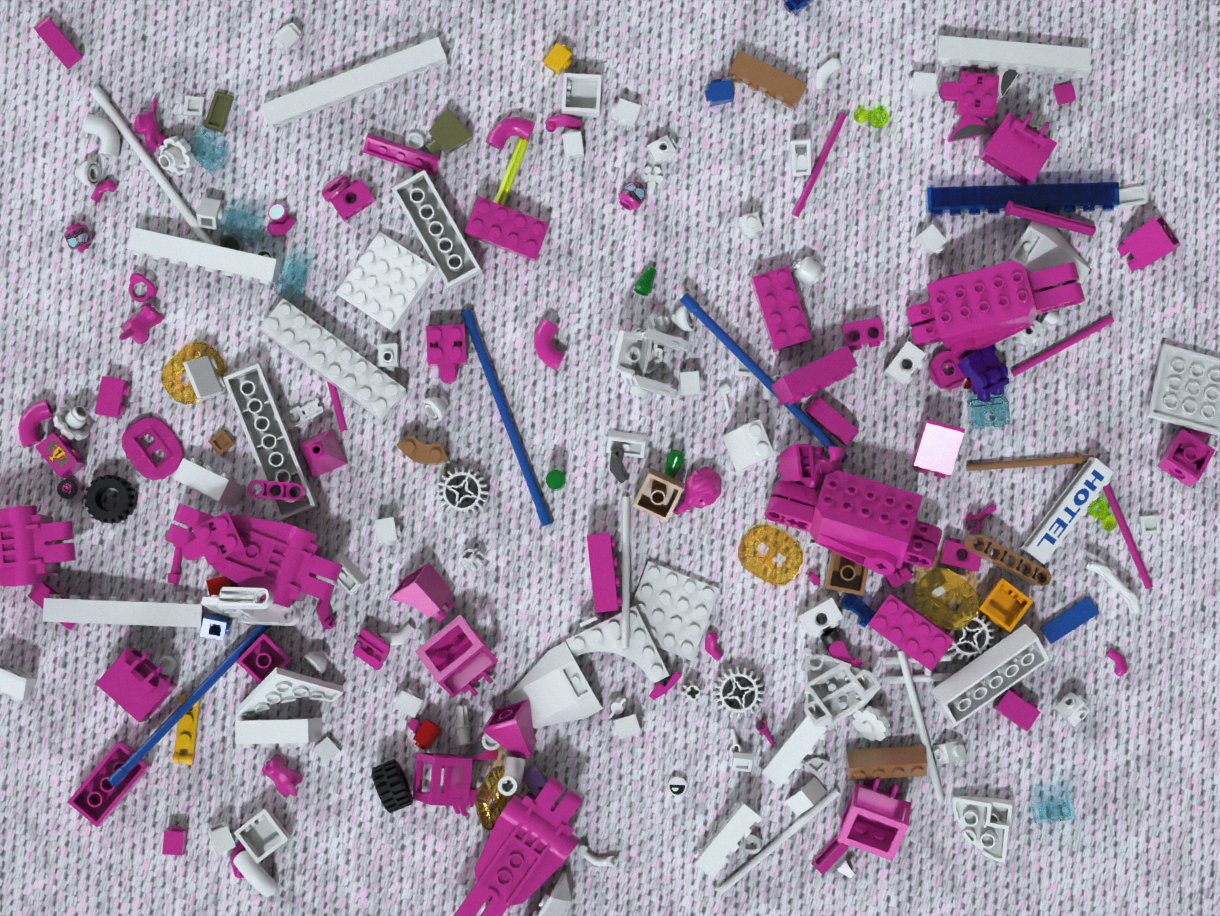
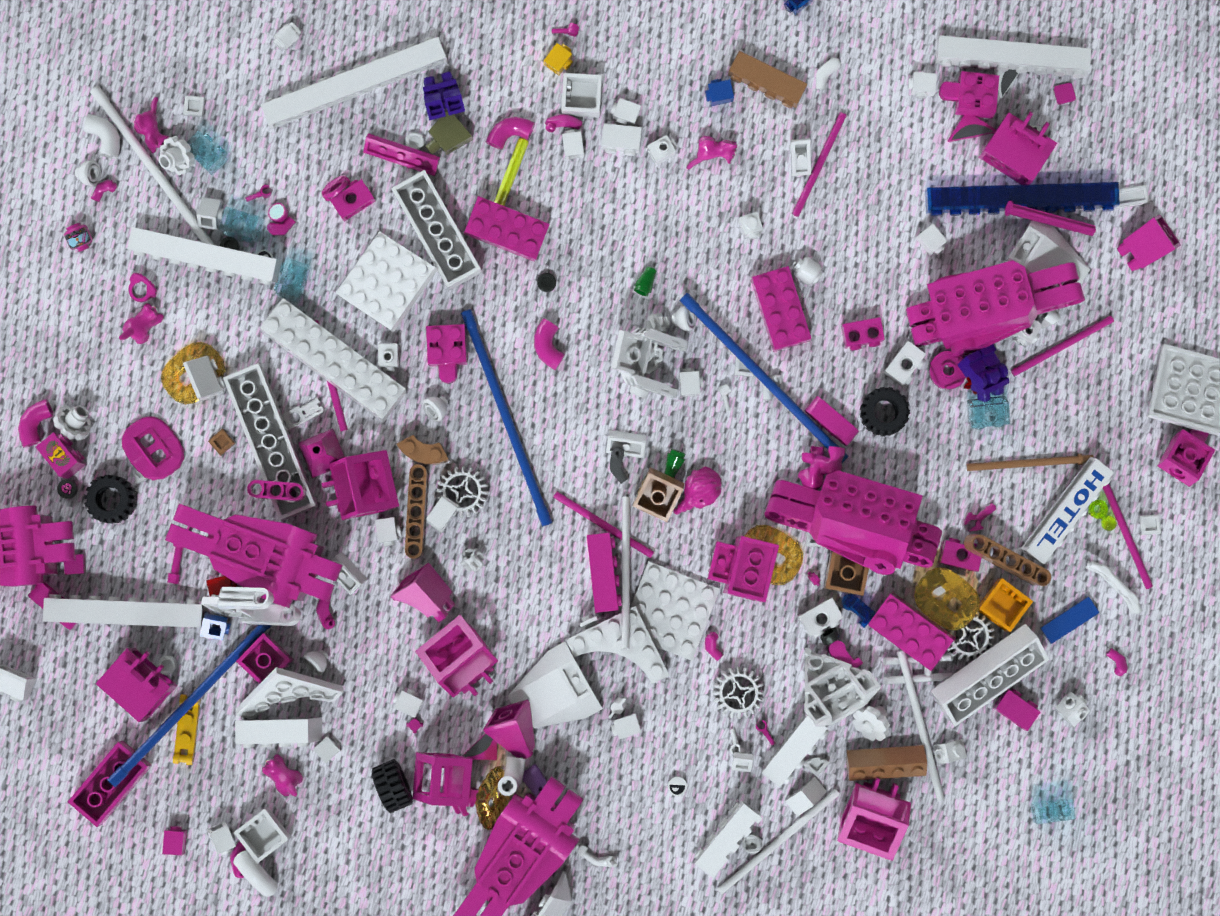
dark pink beam [33,16,83,69] -> none
dark pink brick [95,376,130,419] -> none
white wedge [173,458,246,508] -> none
dark pink brick [182,511,248,565] -> none
olive tile [204,91,234,133] -> none
dark pink piece [352,627,390,671] -> none
white arm [380,624,415,645] -> none
red brick [413,718,443,750] -> none
white axle [456,706,471,745] -> none
white tile [482,733,500,751] -> none
green piece [546,470,566,491] -> none
head [618,182,647,211] -> none
white plant [641,166,663,188] -> none
dark pink slope [649,671,682,699] -> none
white gear [681,680,705,705] -> none
white slope [722,419,775,472] -> none
dark pink brick [771,345,858,406] -> none
dark pink torso [777,444,816,481] -> none
dark pink piece [811,835,855,879] -> none
clear neon green plate [853,108,889,128] -> none
dark pink brick [883,561,914,589] -> none
slope [911,420,965,479] -> none
white brick [953,796,1015,863] -> none
none -> dark pink tile [64,554,85,575]
none -> dark pink hand [245,185,272,202]
none -> dark pink piece [321,450,399,520]
none -> medium nougat beam [405,464,428,559]
none -> dark purple hips [423,71,465,120]
none -> white slope [426,495,459,533]
none -> pearl dark grey tile [537,273,556,292]
none -> dark pink hand [552,23,579,37]
none -> dark pink piece [553,491,654,558]
none -> white brick [601,123,642,156]
none -> dark pink animal [686,136,737,170]
none -> dark pink piece [707,536,779,602]
none -> black tyre [860,387,910,437]

